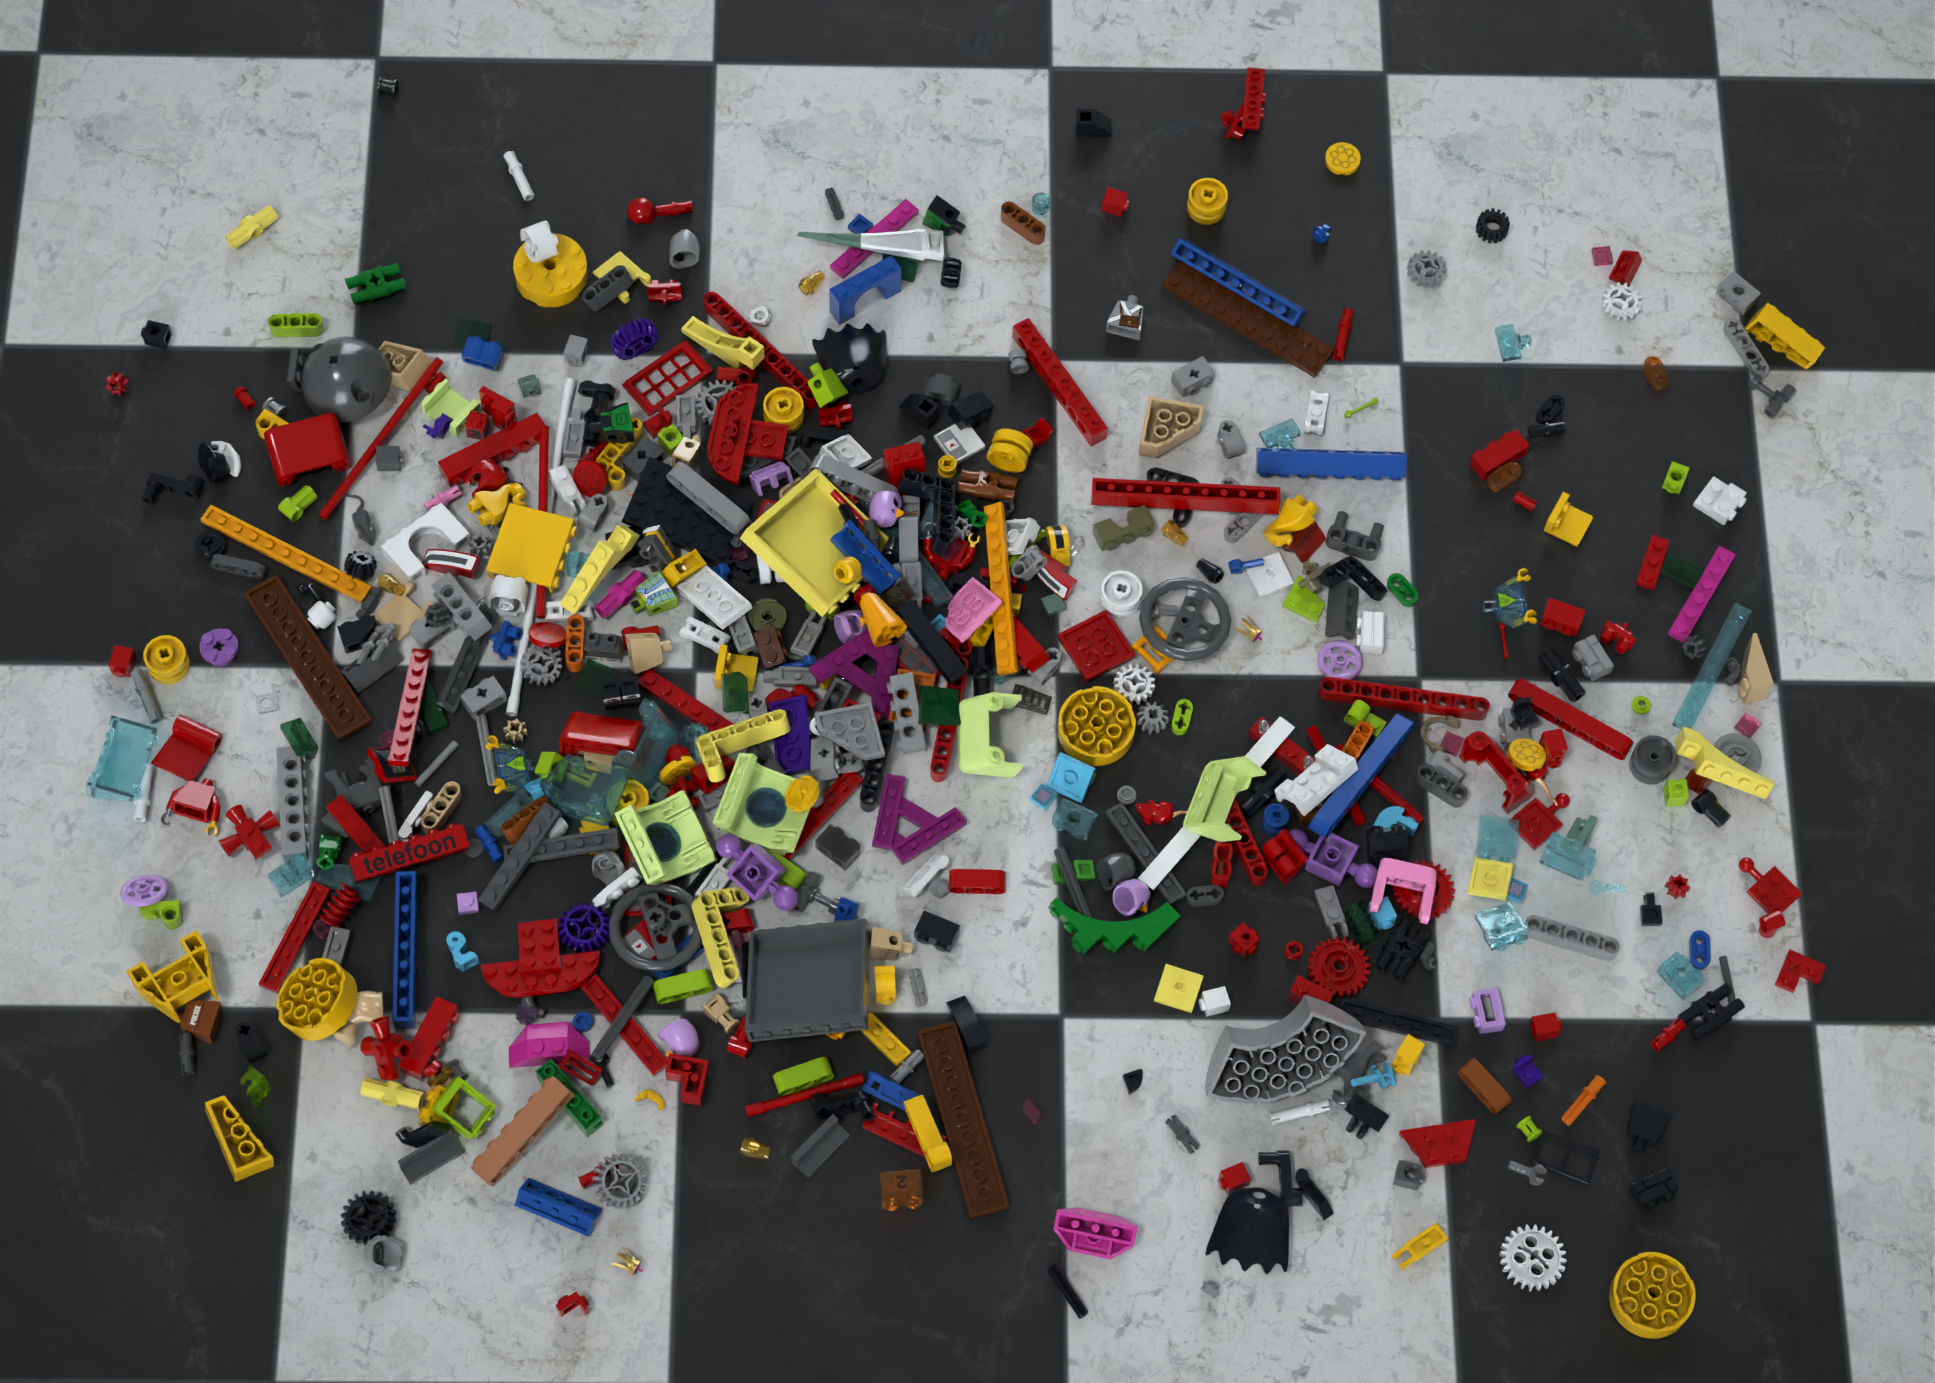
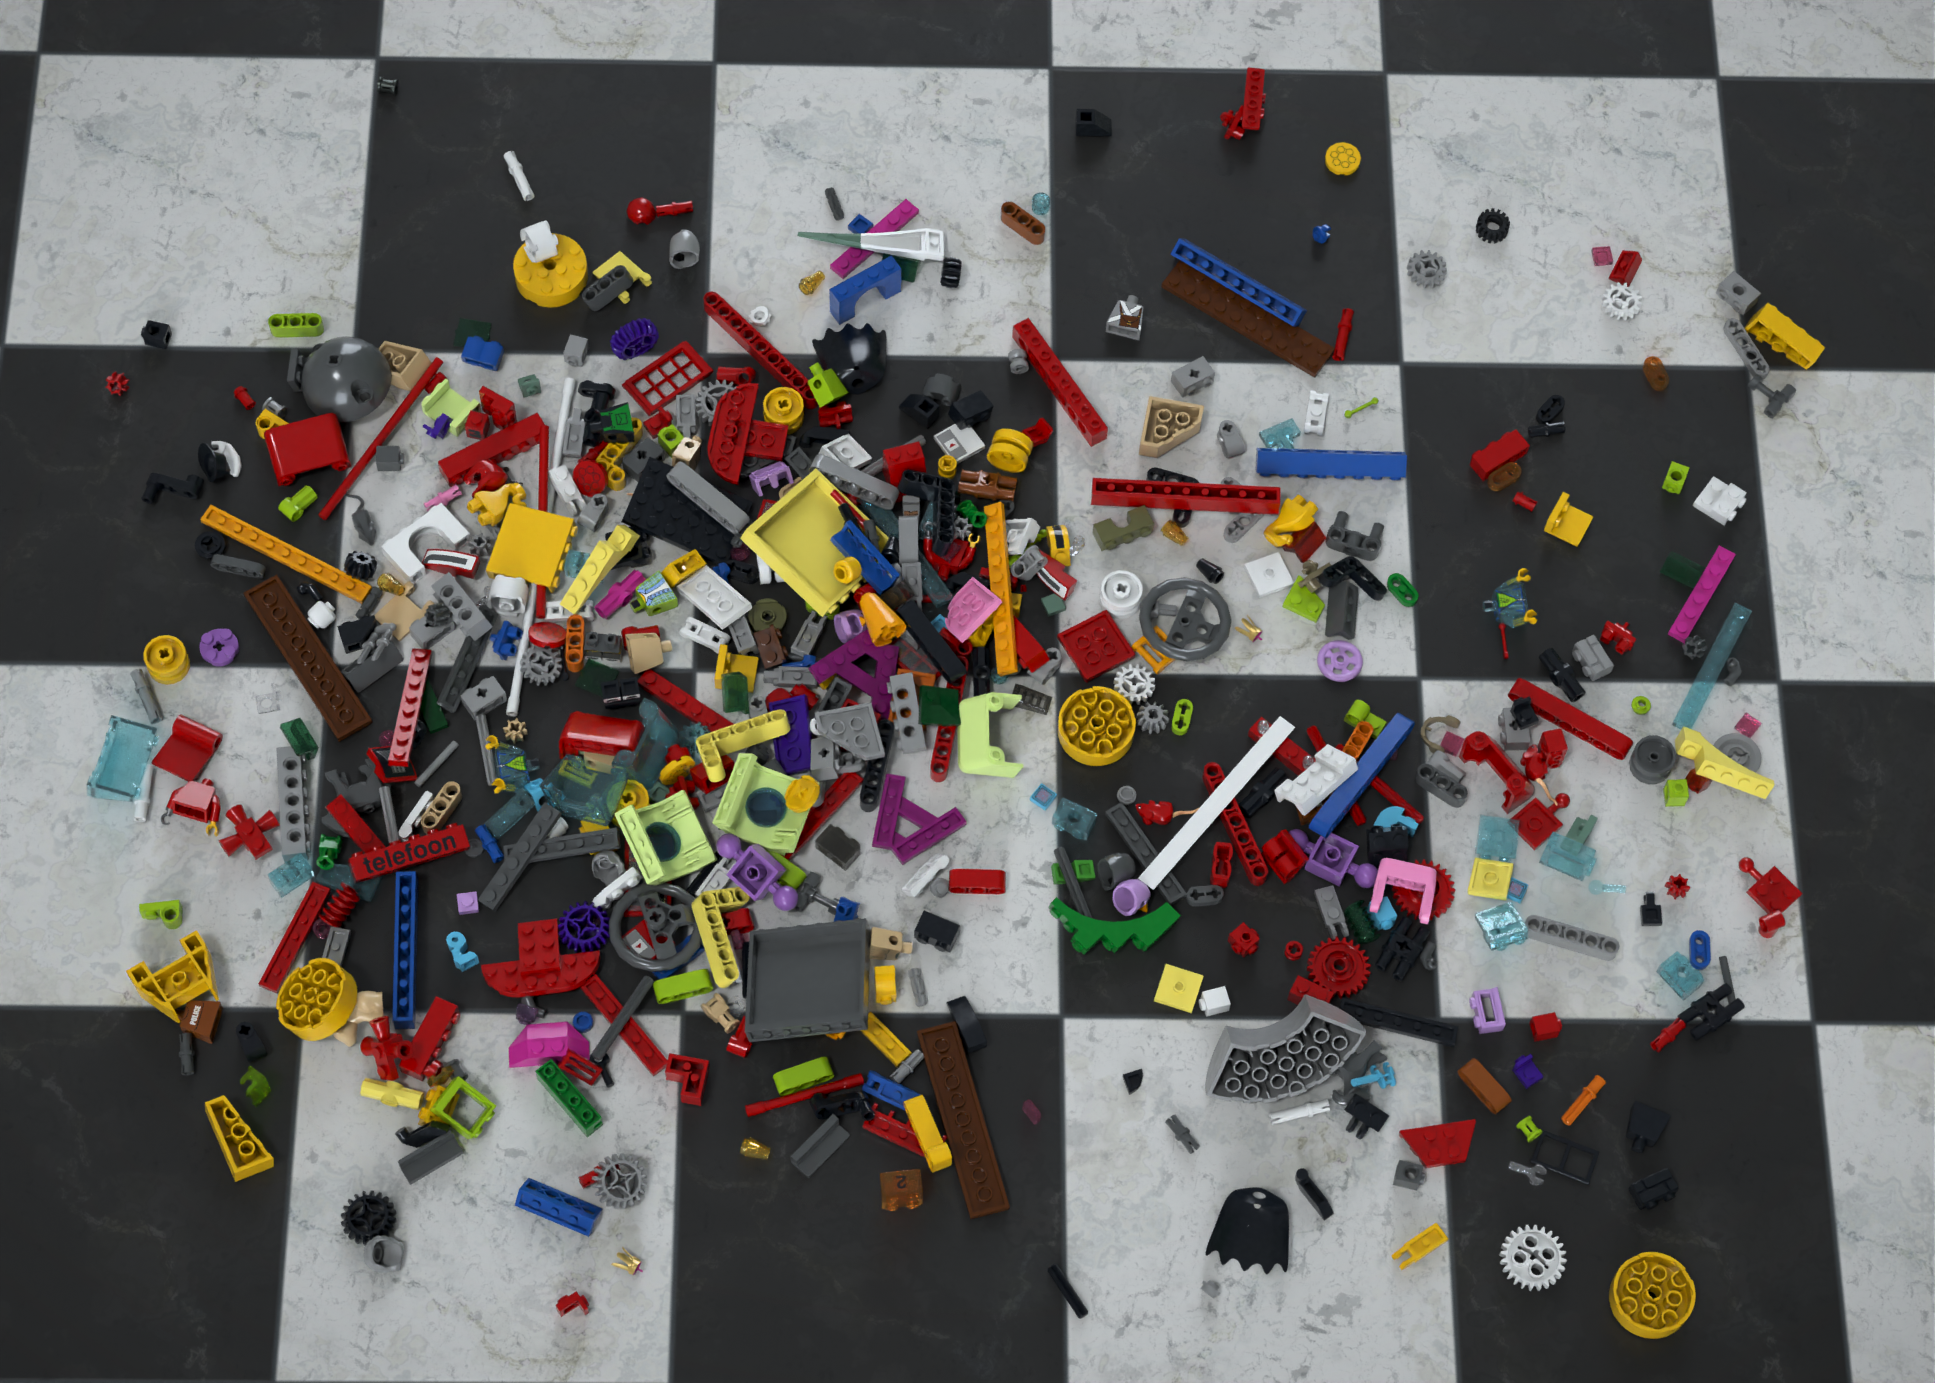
red brick [108,645,137,677] -> none
lavender plate [120,875,168,907] -> none
light yellow piece [225,206,278,249] -> none
green pin [345,263,406,305] -> none
nougat brick [470,1076,575,1187] -> none
dark orange beam [500,796,553,845] -> none
lime brick [534,752,568,783] -> none
yellow piece [634,1089,665,1110] -> none
dark grey hips [638,525,678,572] -> none
red hips [648,279,682,306] -> none
lavender piece [657,1019,699,1057] -> none
light yellow arch [681,316,764,370] -> none
lavender piece [869,491,904,528] -> none
black torso [922,195,966,236] -> none
medium azure bracket [1046,752,1096,803] -> none
dark pink wedge [1053,1208,1138,1259] -> none
red brick [1101,187,1130,217] -> none
yellowish green windscreen [1183,756,1266,842] -> none
yellow wheel [1187,178,1228,225] -> none
red brick [1218,1162,1251,1195] -> none
blue bar [1228,558,1264,574] -> none
black beam [1258,1150,1302,1207] -> none
blue wheel [1262,804,1289,837] -> none
red beam [1318,677,1490,721] -> none
white brick [1356,611,1385,655] -> none
yellow brick [1391,1034,1425,1076] -> none
clear light blue hinge [1495,324,1532,362] -> none
yellow tile [1507,738,1546,771] -> none
red brick [1540,598,1586,637] -> none
red plate [1635,534,1670,590] -> none
black piece [1691,789,1731,828] -> none
tan slope [1737,633,1774,704] -> none
red plate [1775,949,1826,993] -> none

